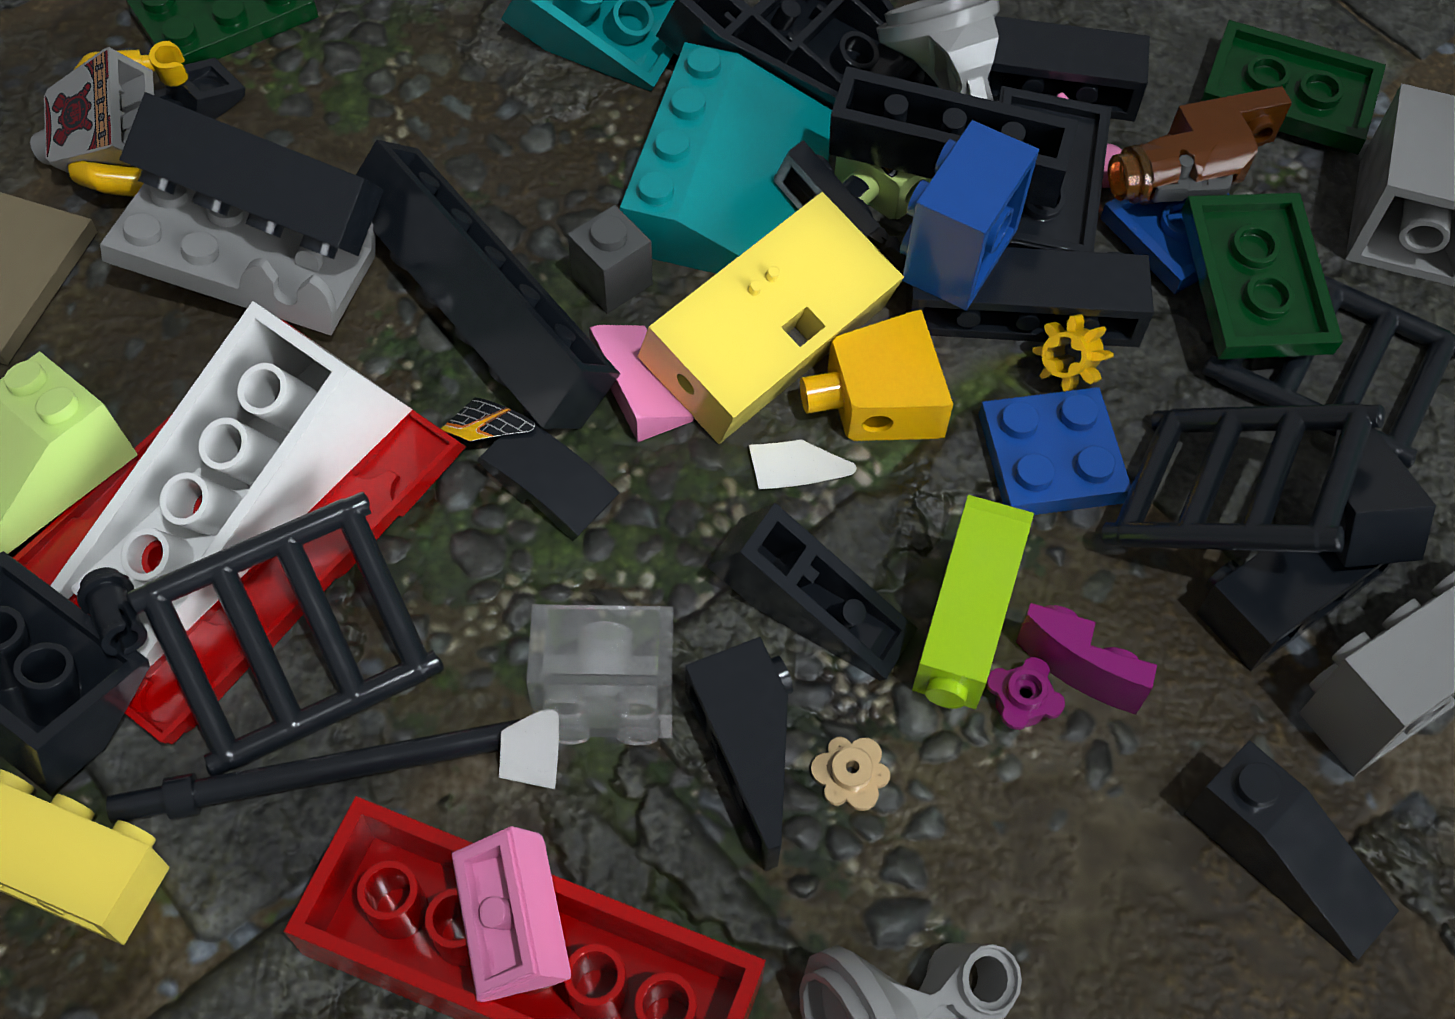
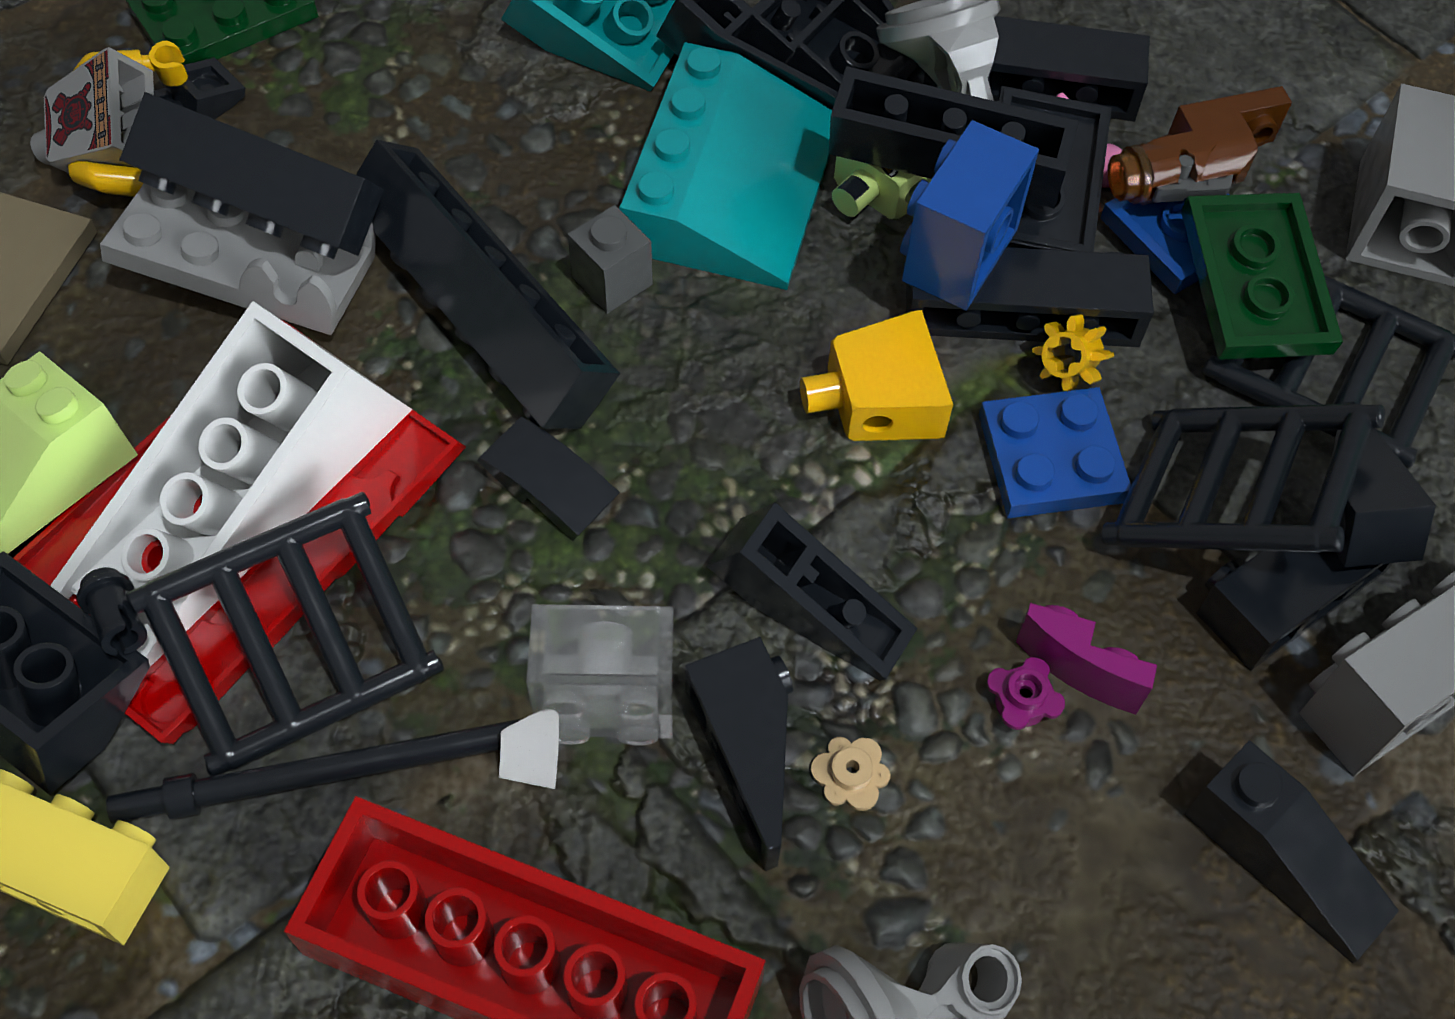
sticker [441,397,535,441] -> none
bright pink slope [452,826,571,1002] -> none
bright pink slope [589,325,694,442] -> none
light yellow brick [638,192,904,444] -> none
white sticker [748,440,857,489] -> none
black hinge [774,140,906,273] -> none
lime slope [912,495,1034,710] -> none
dark green plate [1200,20,1386,155] -> none

